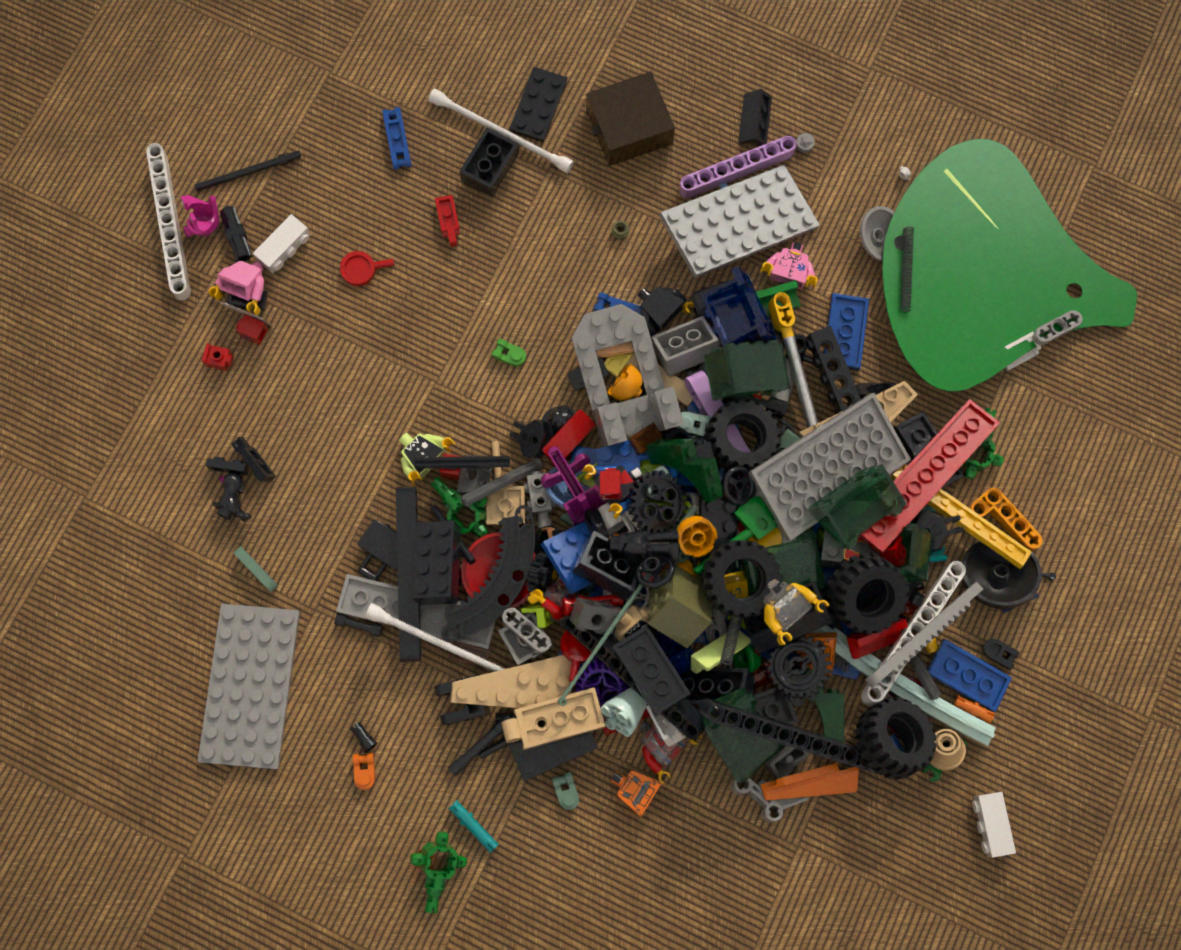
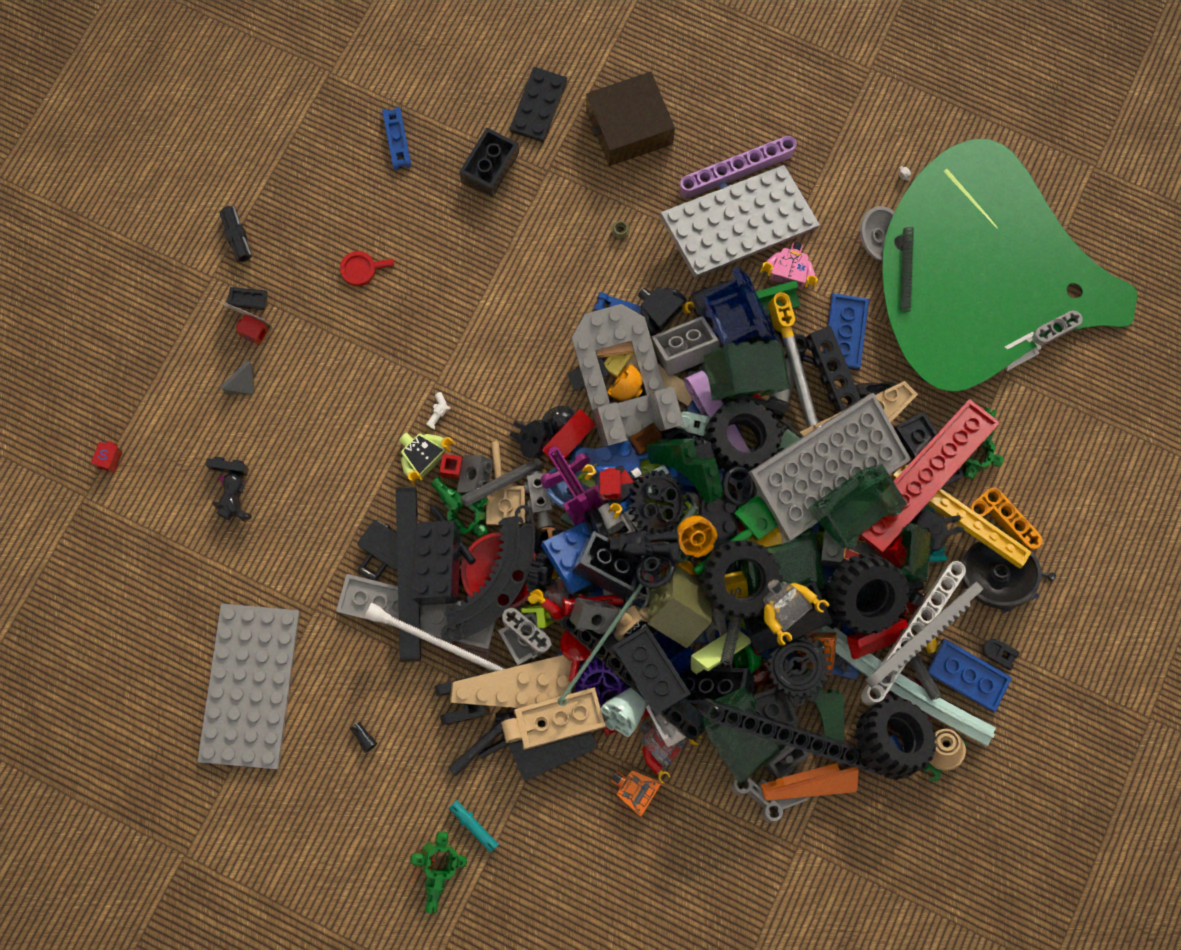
white beam [146,143,191,300] -> none
dark pink piece [181,195,219,238] -> none
black bar [194,150,301,191] -> none
red brick [201,343,234,371] -> none
bright pink torso [209,261,264,315] -> none
black hinge [232,437,276,482] -> none
sand green beam [233,546,279,593] -> none
white brick [253,214,310,274] -> none
black bar [334,613,383,637] -> none
orange plate [353,752,375,790] -> none
black axle [413,456,510,469] -> none
white hose [429,89,574,174] -> none
red hinge [435,195,460,247] -> none
bright green plate [491,338,526,367] -> none
sand green plate [551,772,579,810] -> none
black panel [739,89,772,146] -> none
light grey tile [796,133,815,153] -> none
orange pin [953,695,995,724] -> none
white brick [972,792,1016,858] -> none
none -> red brick [91,441,122,473]
none -> dark grey slope [220,360,254,395]
none -> white piece [426,392,451,430]

